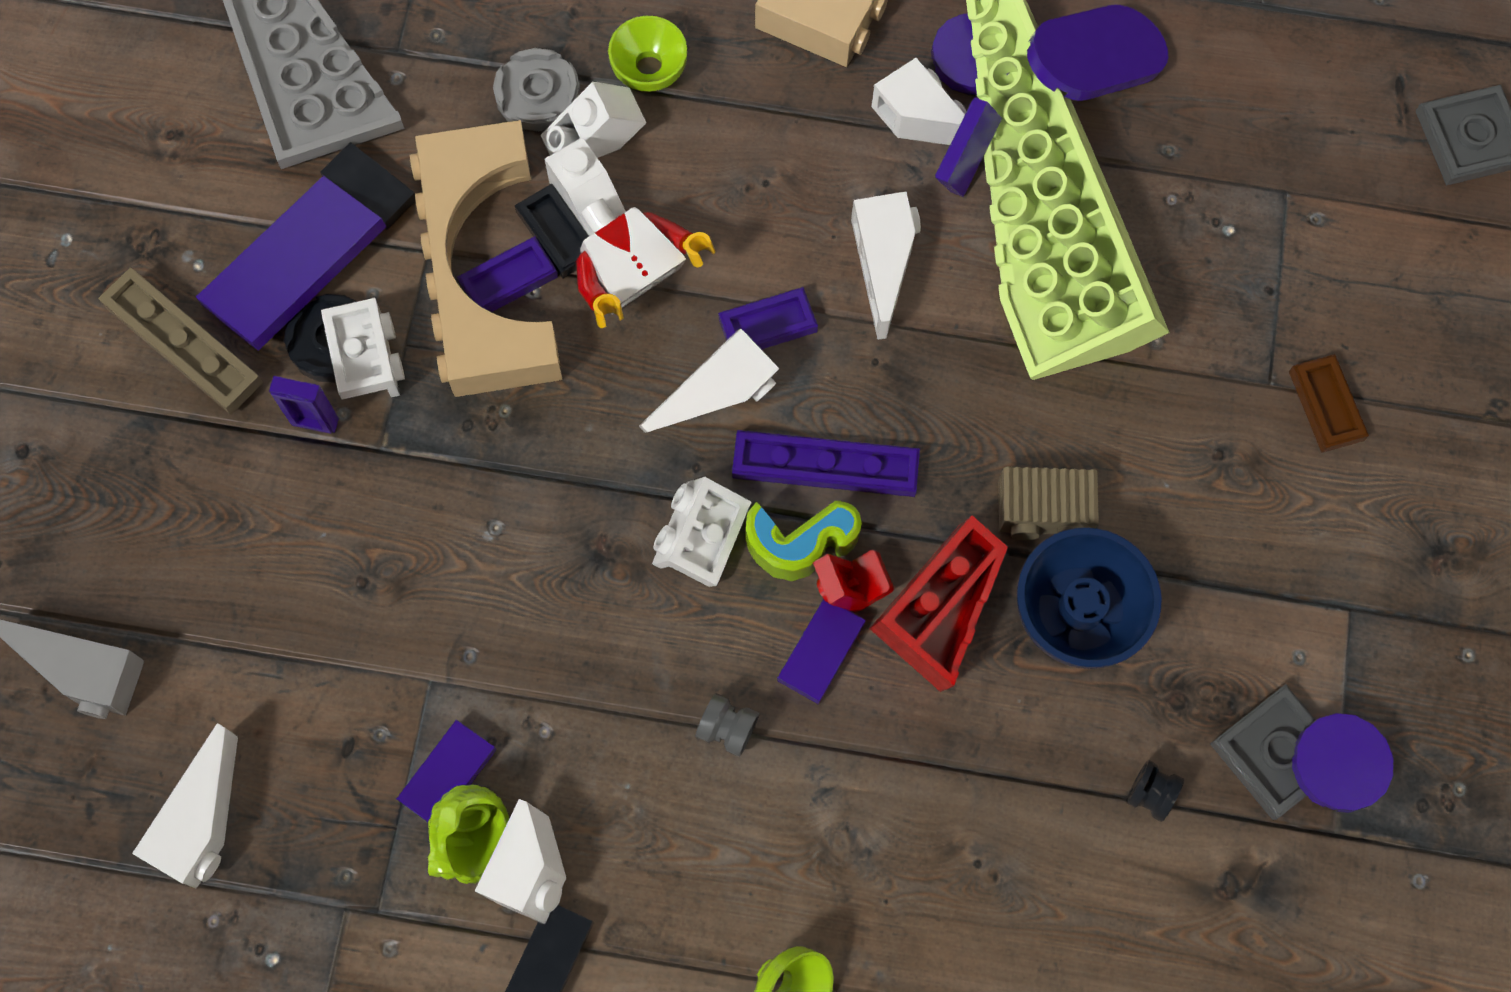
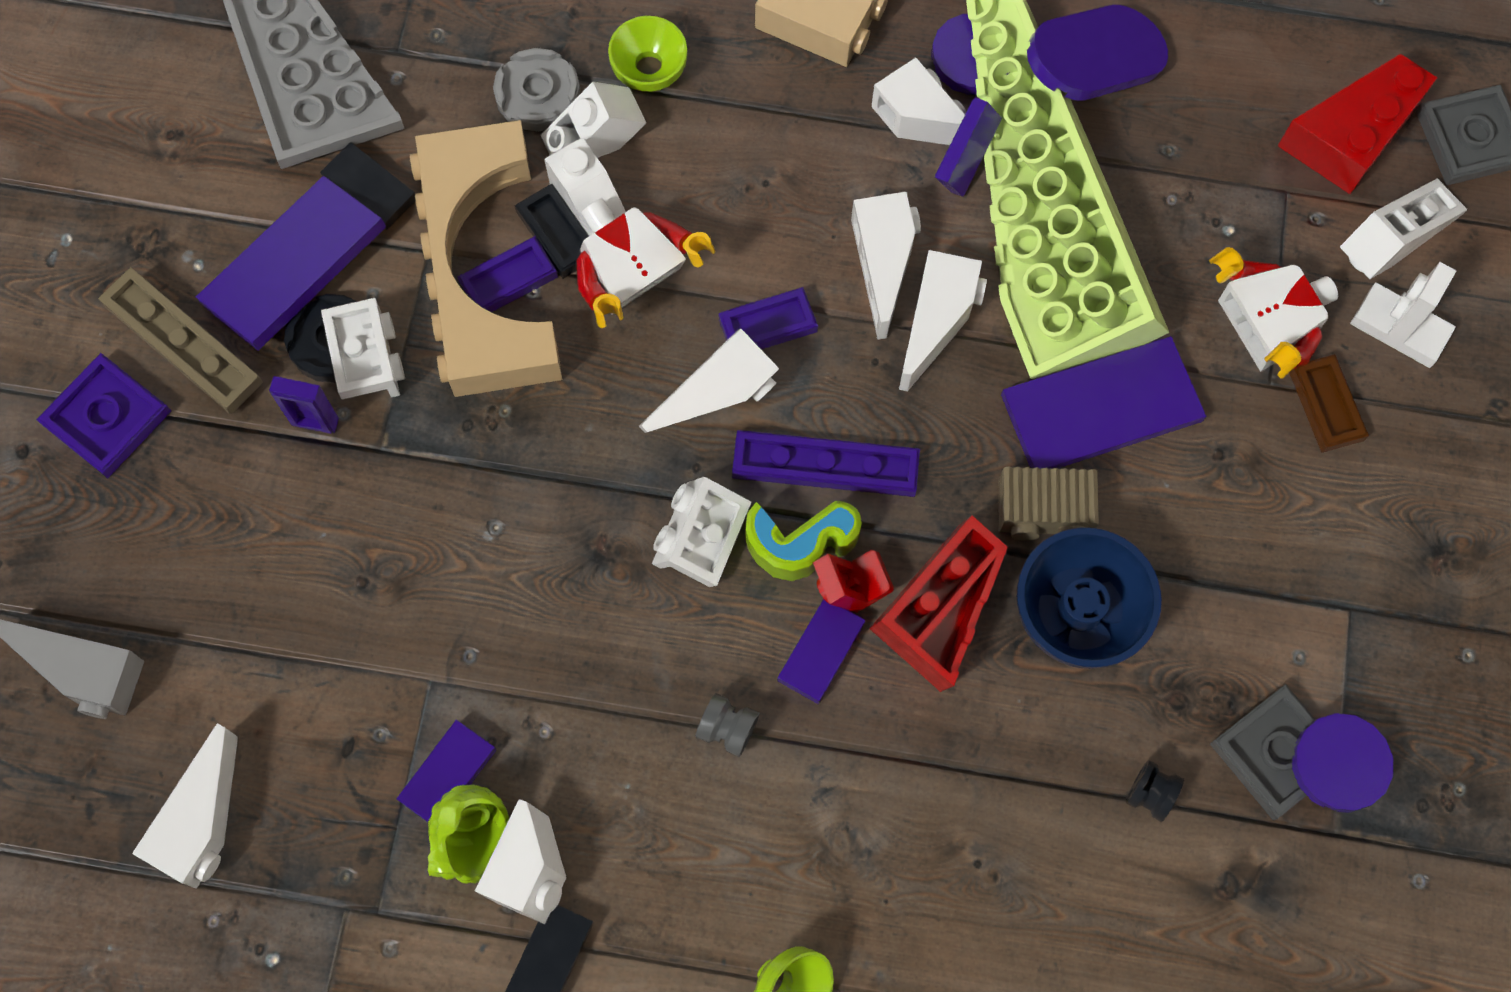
none -> dark purple tile [36,353,171,479]
none -> white slope [899,250,987,392]
none -> dark purple tile [1001,336,1206,469]
none -> white torso [1209,247,1338,379]
none -> red wedge [1278,54,1438,194]
none -> white slope [1340,178,1467,279]
none -> white bracket [1350,262,1456,368]

